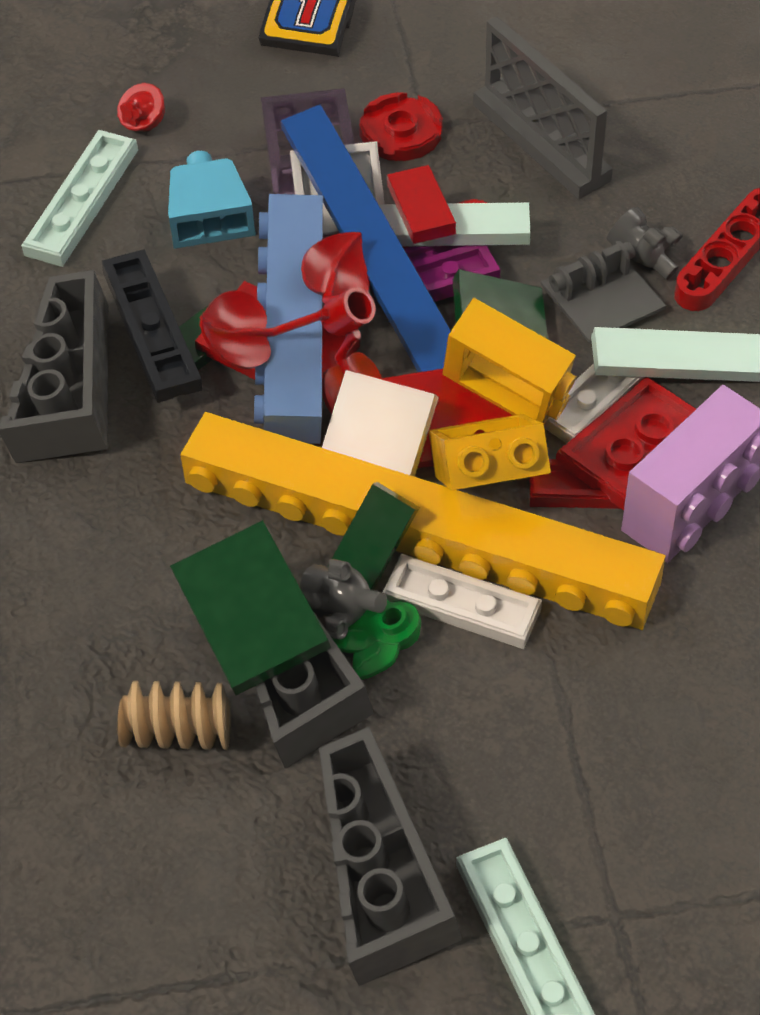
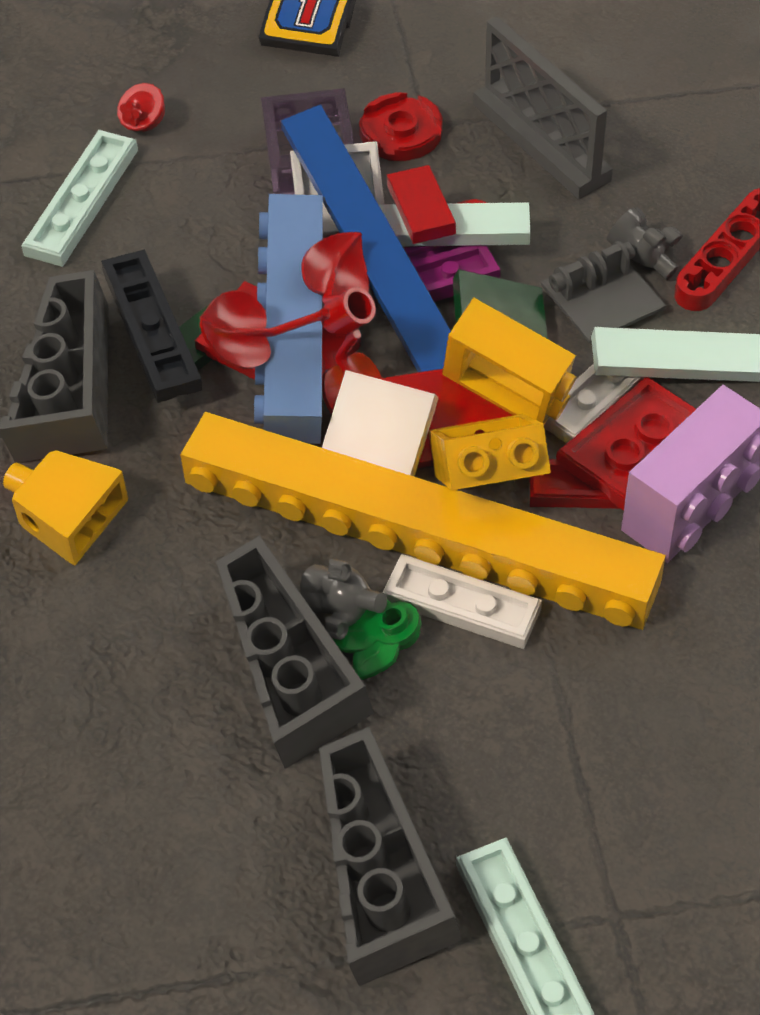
tan piece [117,681,231,750] -> none
medium azure torso [168,150,256,249] -> none
dark green tile [170,520,331,696] -> none
dark green tile [327,482,420,591] -> none
none -> yellow torso [3,450,128,565]

